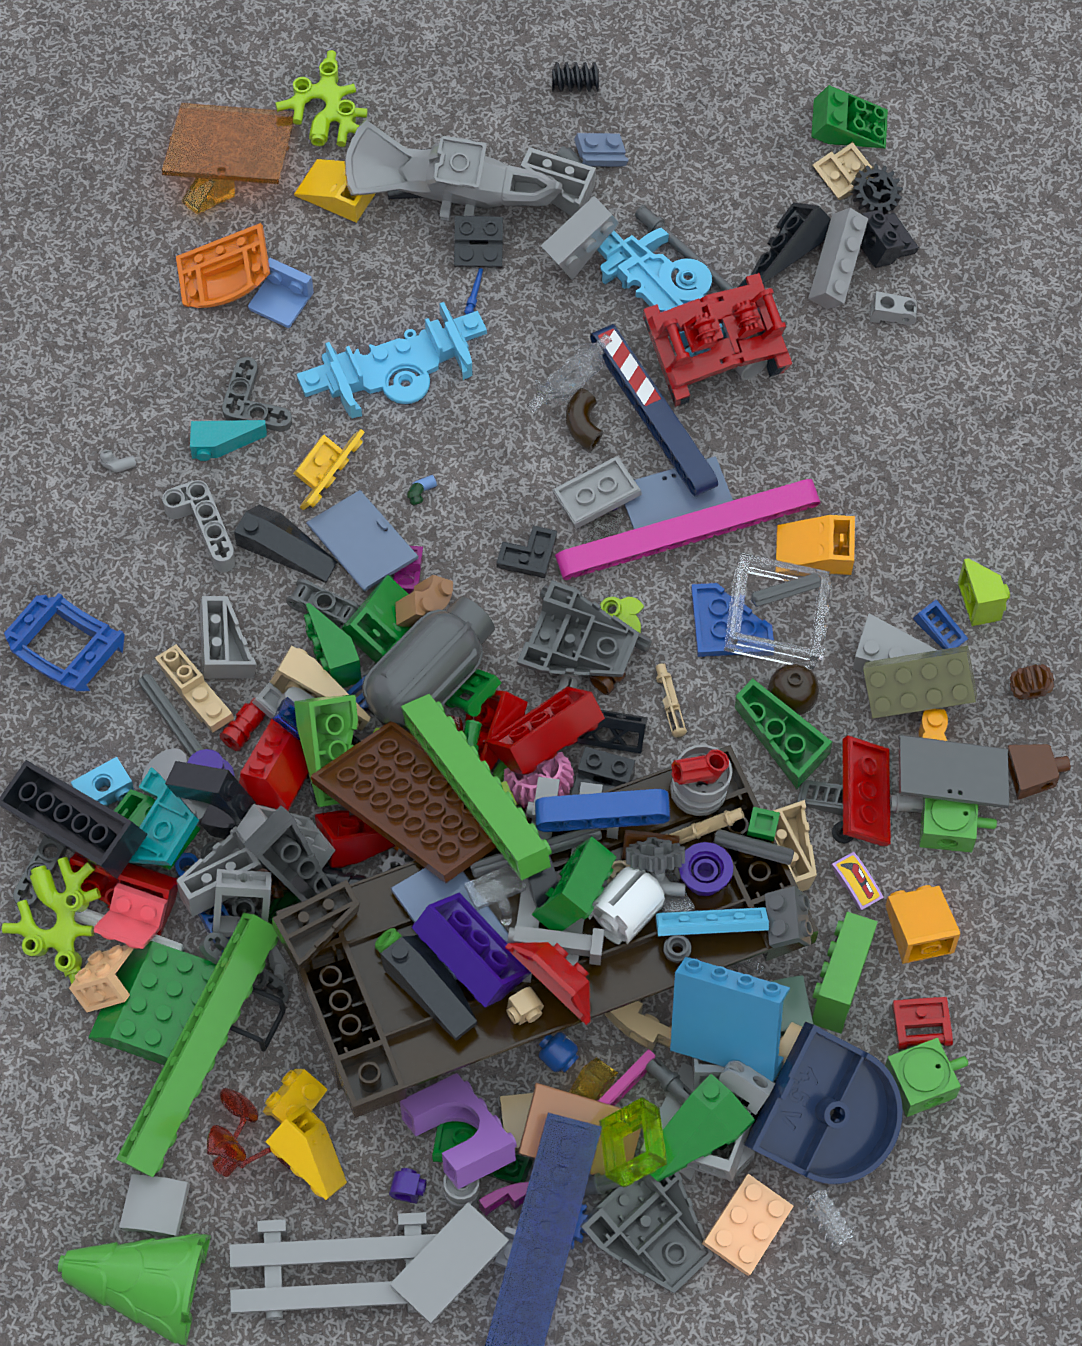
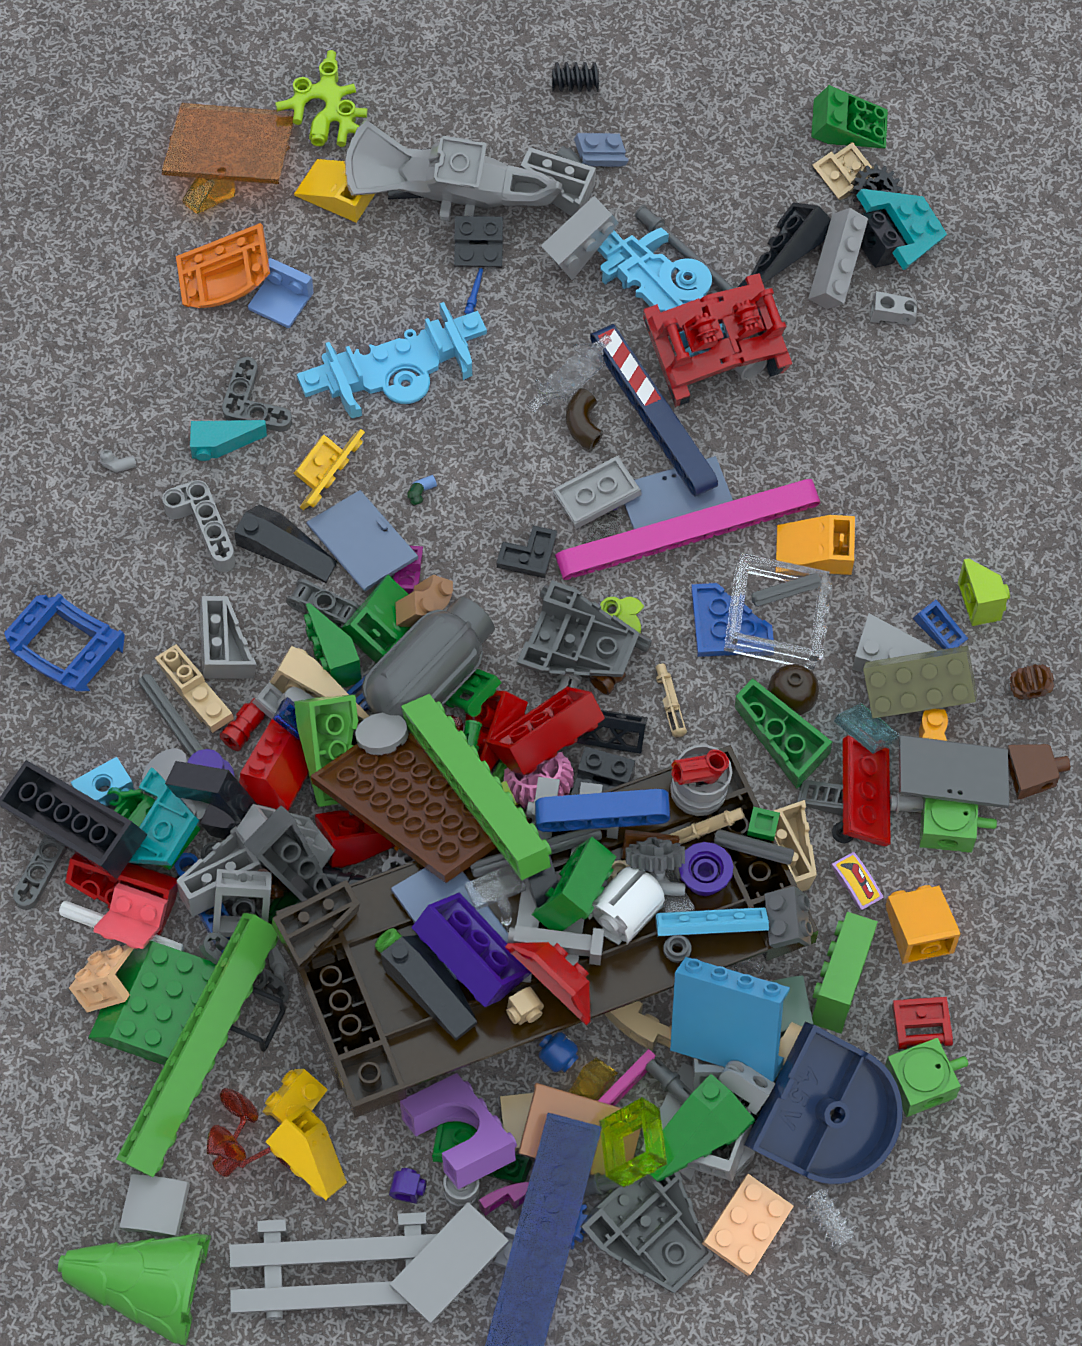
lime plant [2,857,101,984] -> none
none -> green hand [107,787,143,806]
none -> light grey tile [355,712,409,755]
none -> clear light blue tile [834,703,899,754]
none -> teal wing [856,189,947,270]

